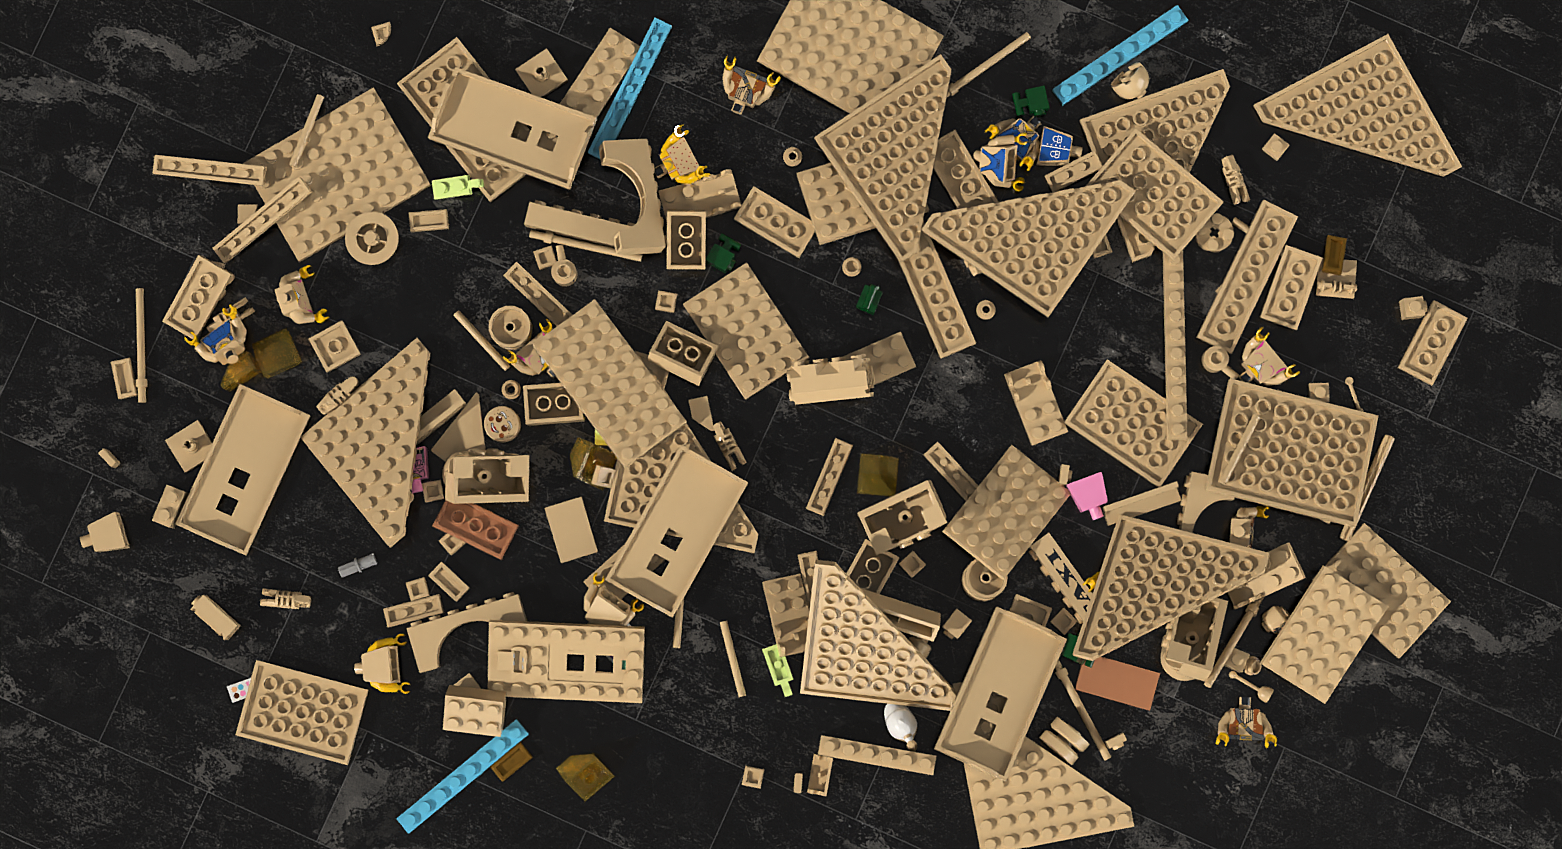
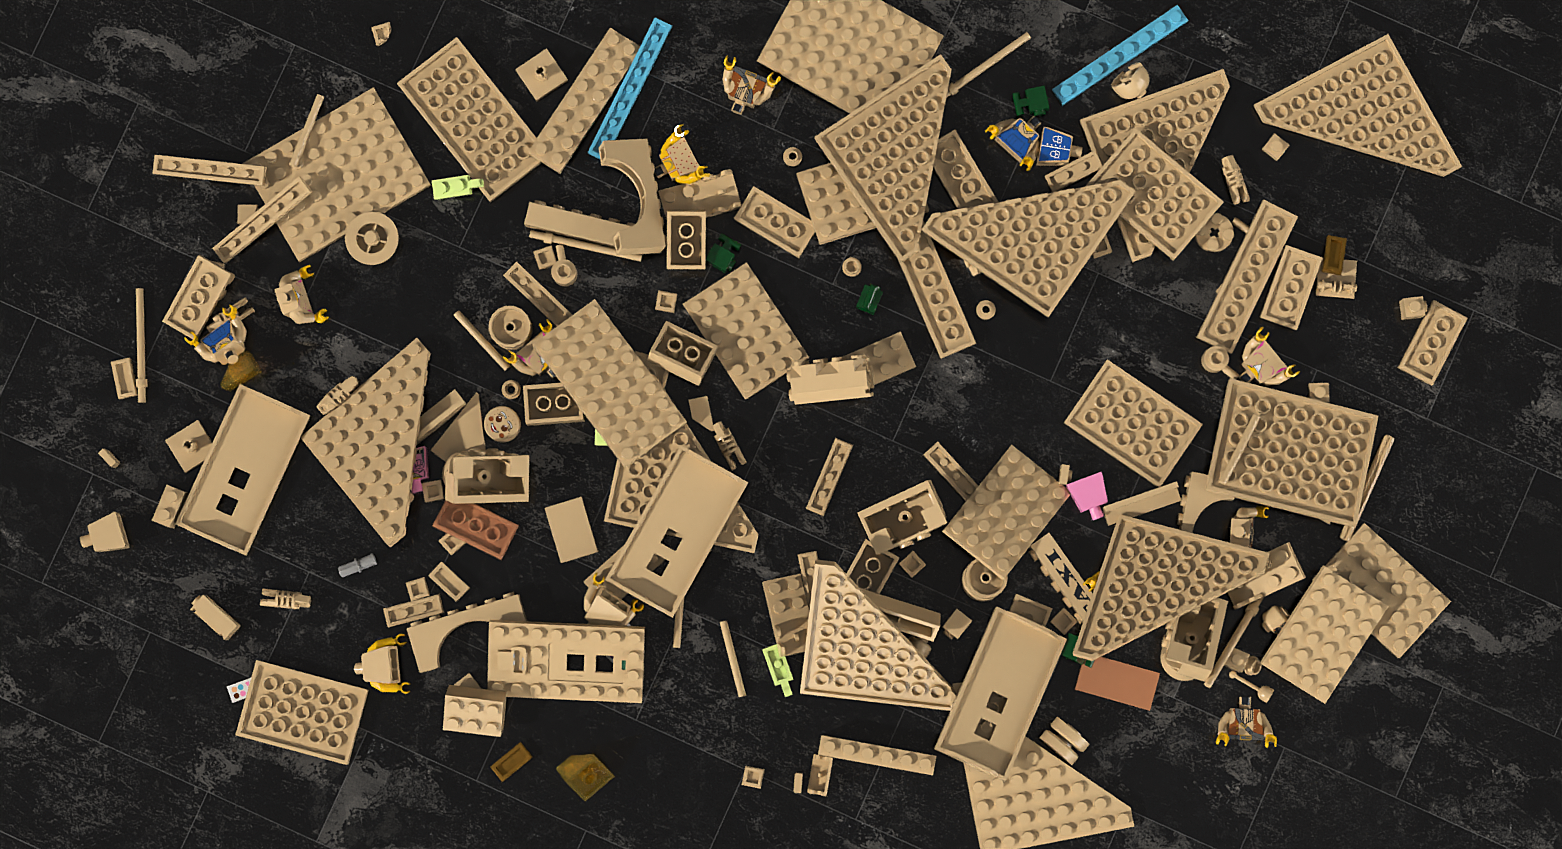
clear yellow slope [252,328,302,378] -> none
tan plate [309,321,361,373] -> none
medium azure plate [397,719,529,834] -> none
tan tile [409,209,449,232] -> none
tan piece [428,67,597,190] -> none
clear yellow slope [570,437,617,490] -> none
tan plate [592,465,616,488] -> none
clear yellow slope [857,454,899,496] -> none
white hair [884,704,917,752] -> none
tan torso [973,132,1028,191] -> none
tan hinge [1004,360,1068,446] -> none
tan bar [1055,659,1111,761] -> none
tan plate [1104,733,1127,750] -> none
tan plate [1163,250,1187,440] -> none
tan hinge [1345,377,1363,412] -> none

